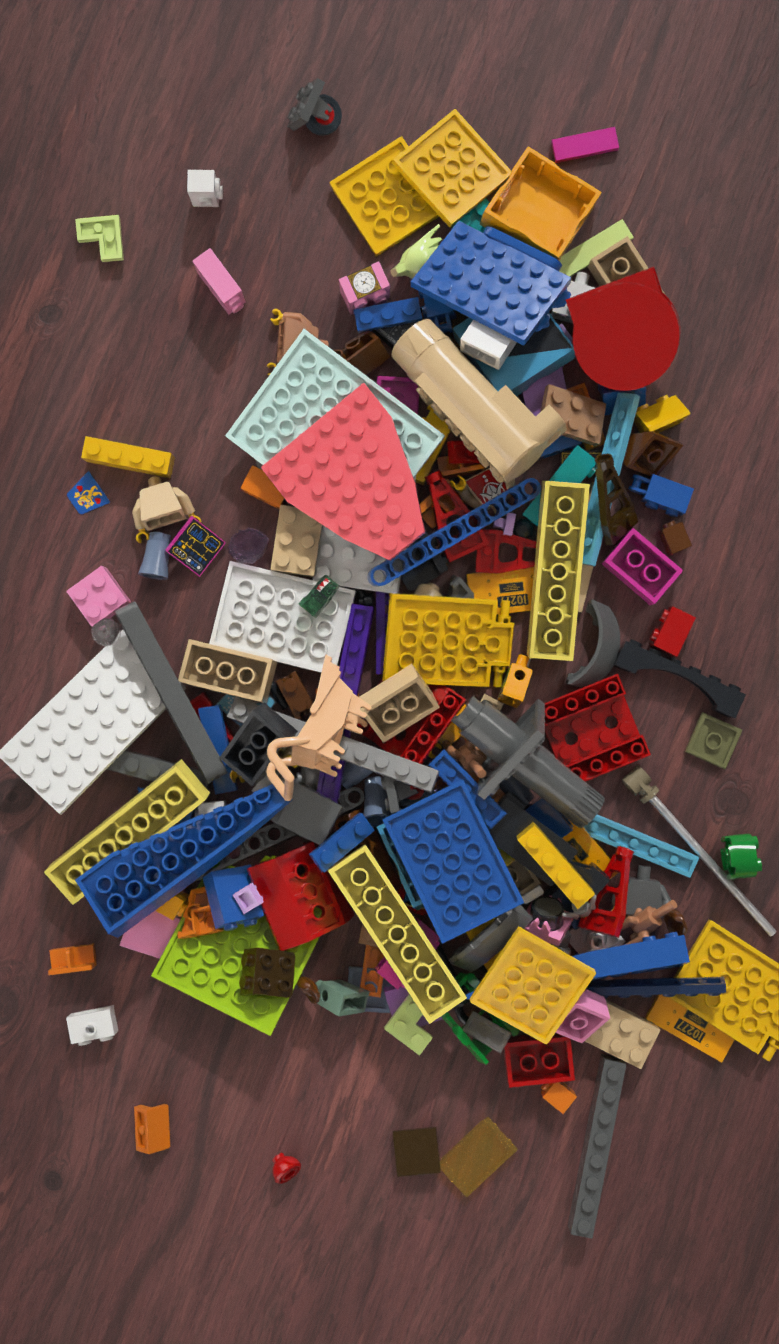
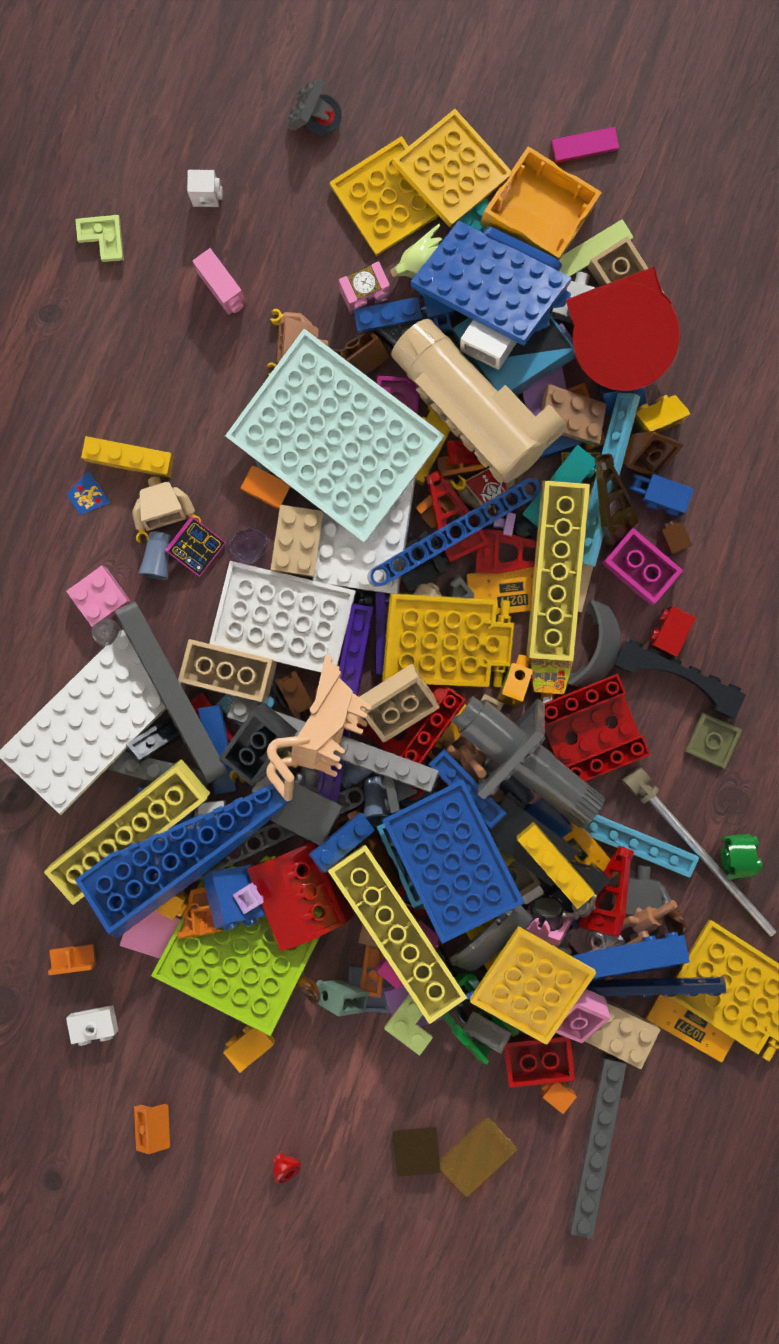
dark brown bracket [239,948,295,998] -> none
coral wing [261,383,425,561] -> none
clear green leg [298,575,340,618] -> none
none -> black plate [126,717,181,764]
none -> light orange brick [223,1025,275,1073]
none -> torso [529,658,573,703]

